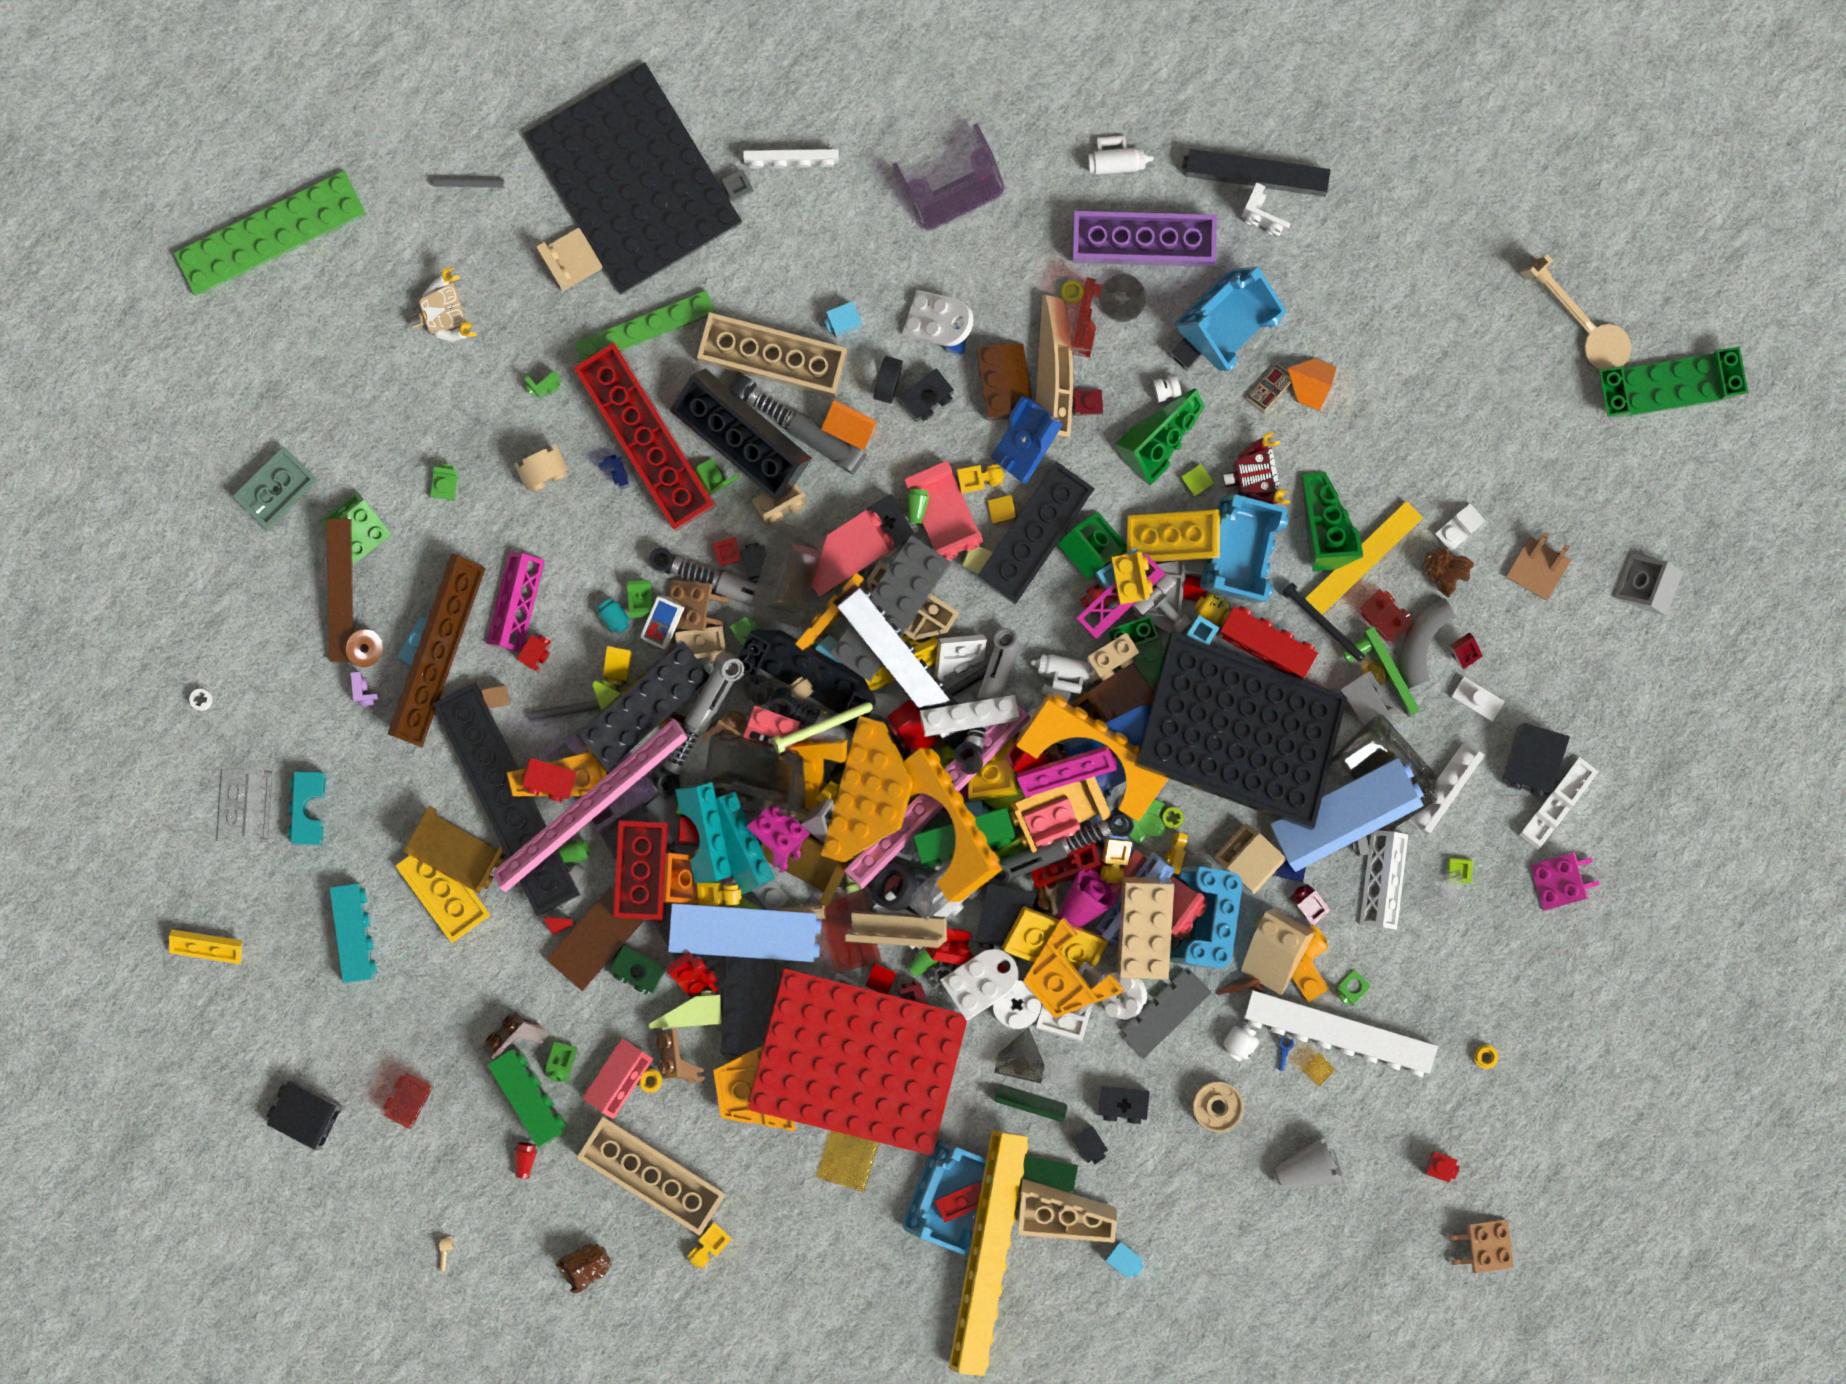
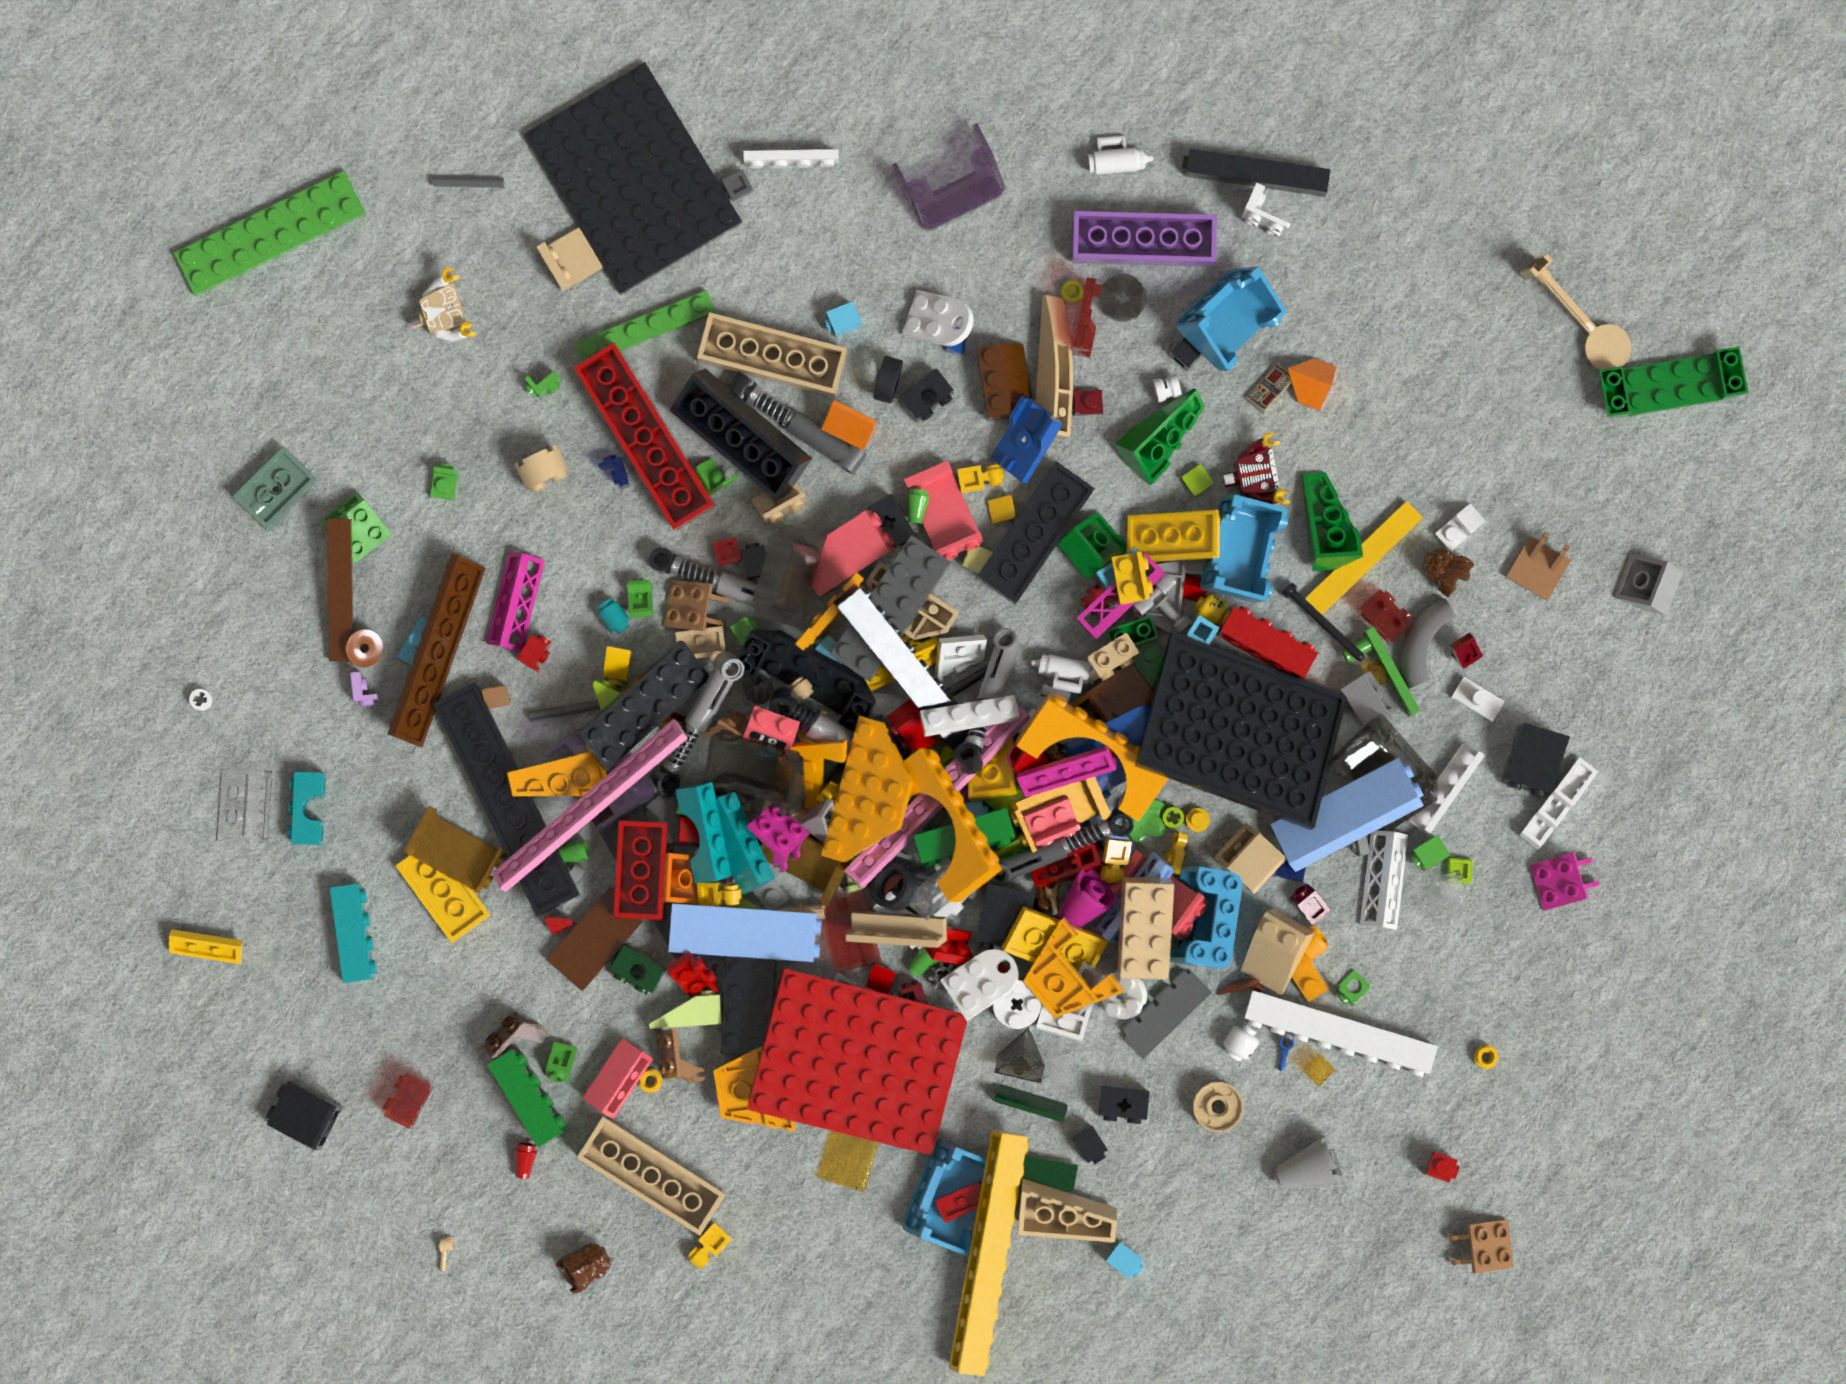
red brick [520,758,577,803] -> none
slope [640,596,685,650] -> none
yellowish green bar [772,702,873,753] -> none
none -> yellow plate [1186,808,1210,832]
none -> bright green brick [1411,835,1451,871]

